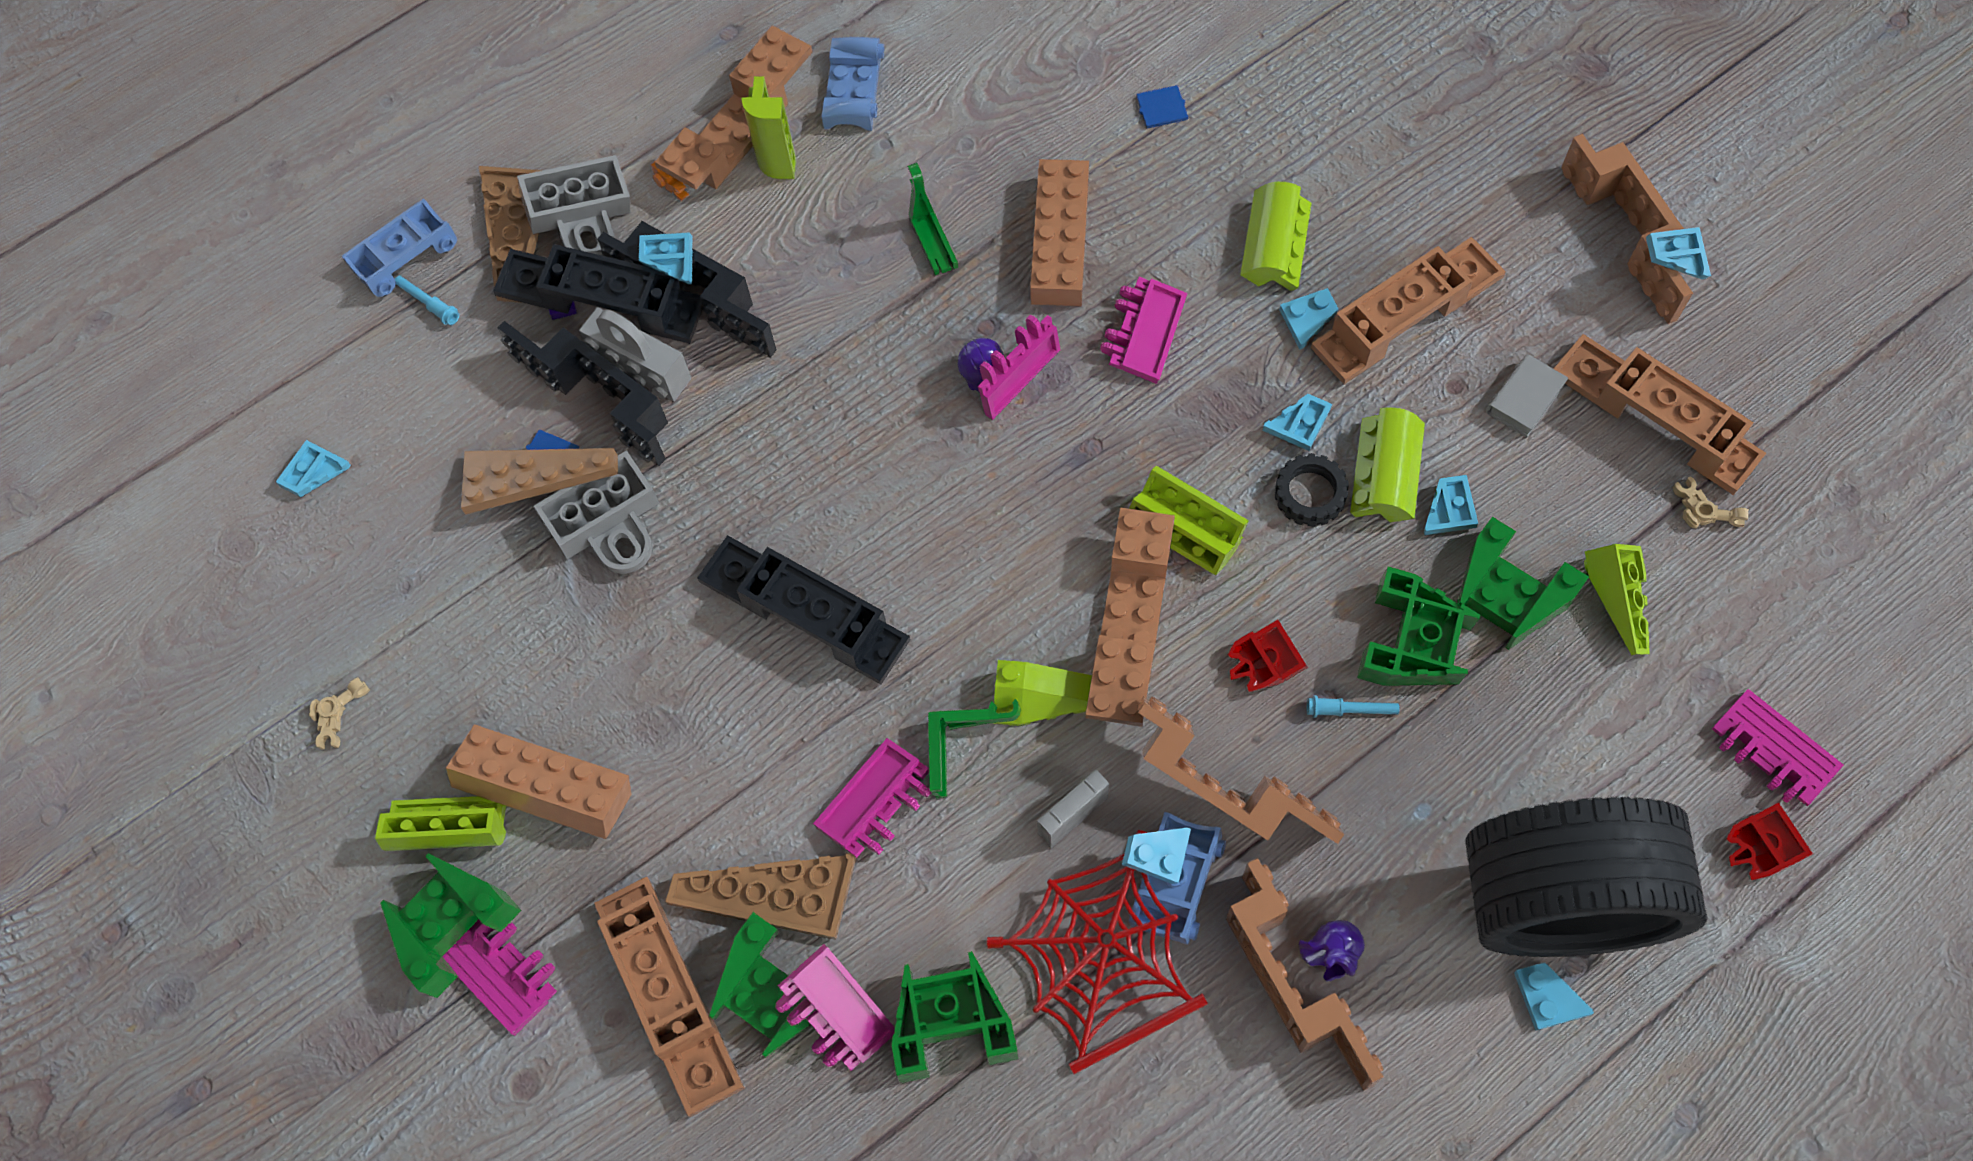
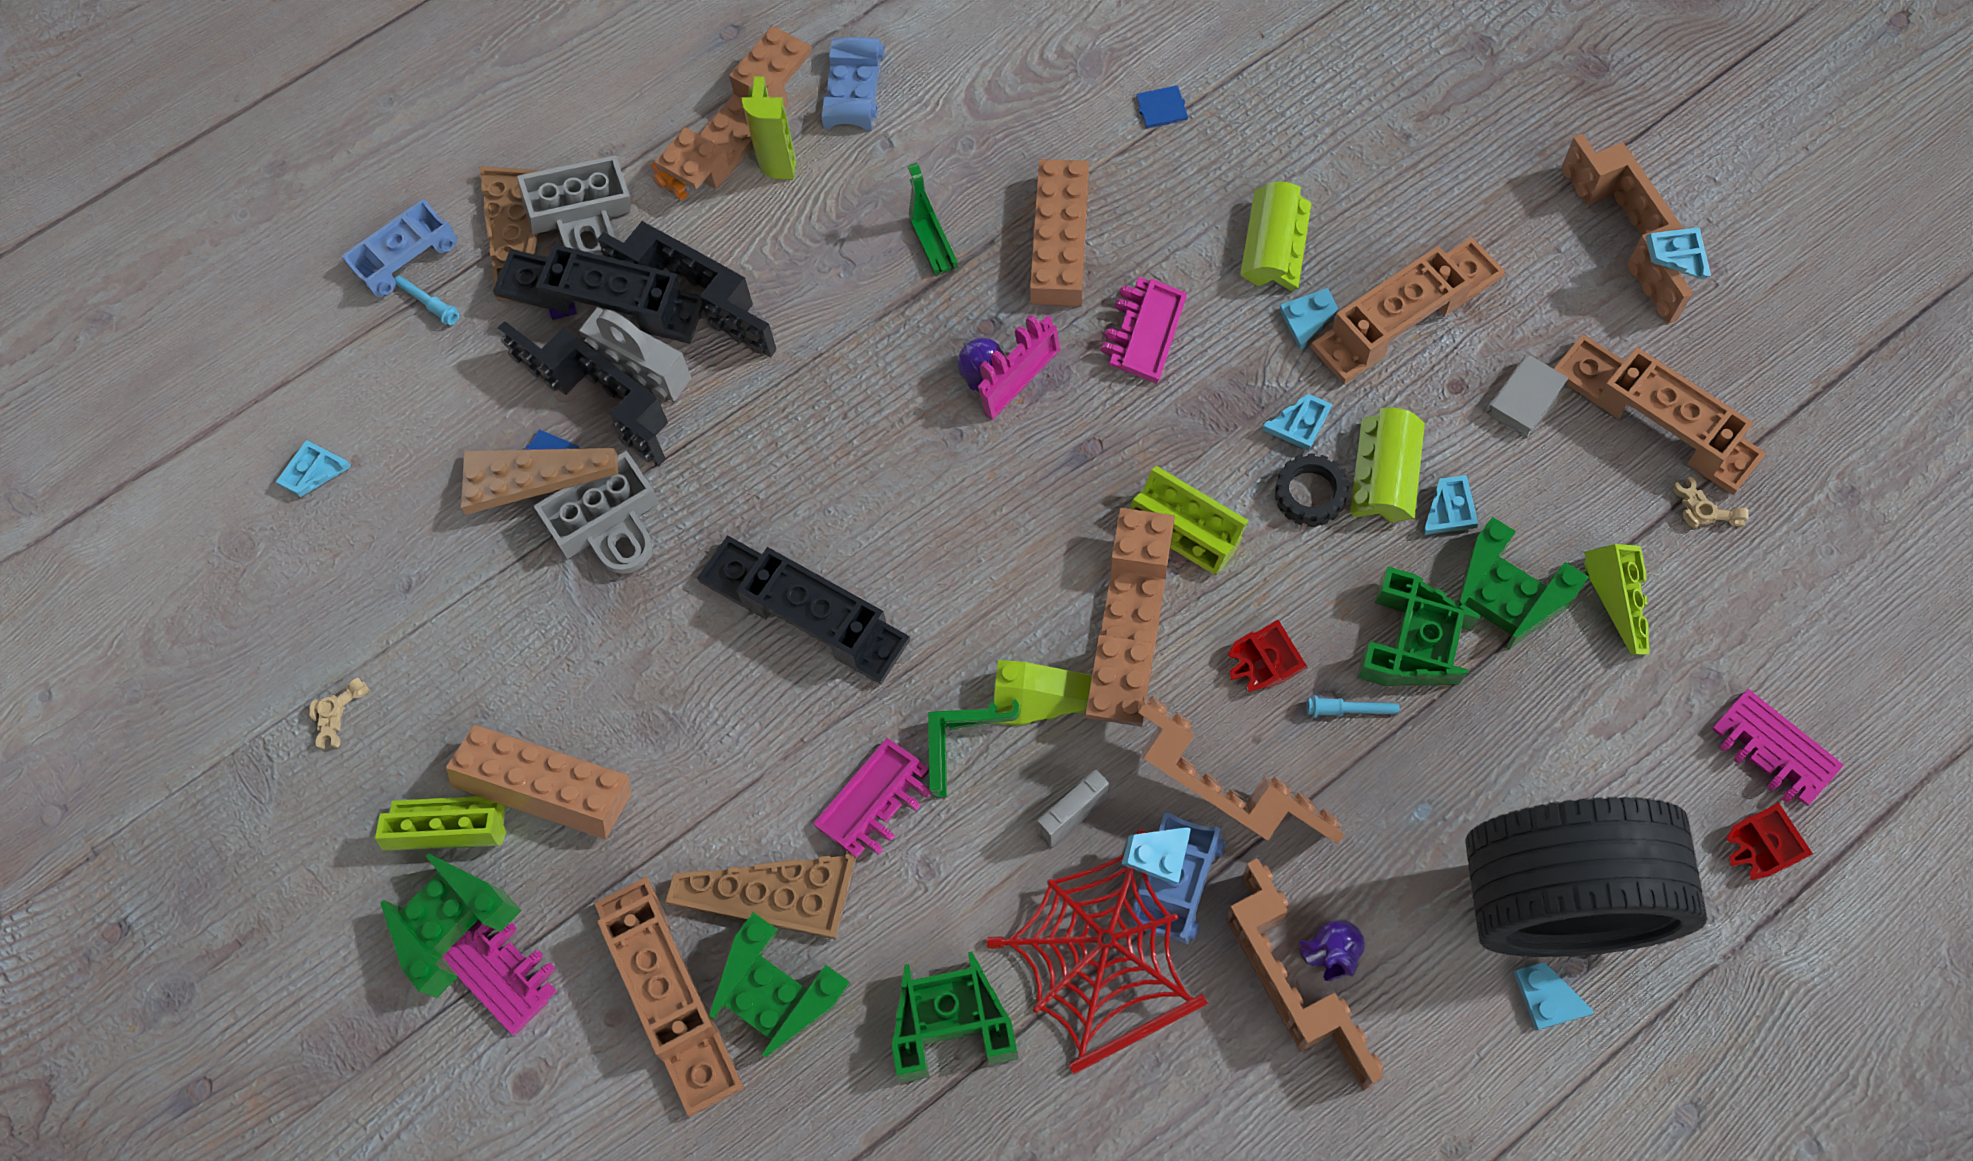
medium azure wing [639,233,693,284] -> none
hinge [776,944,895,1071] -> none

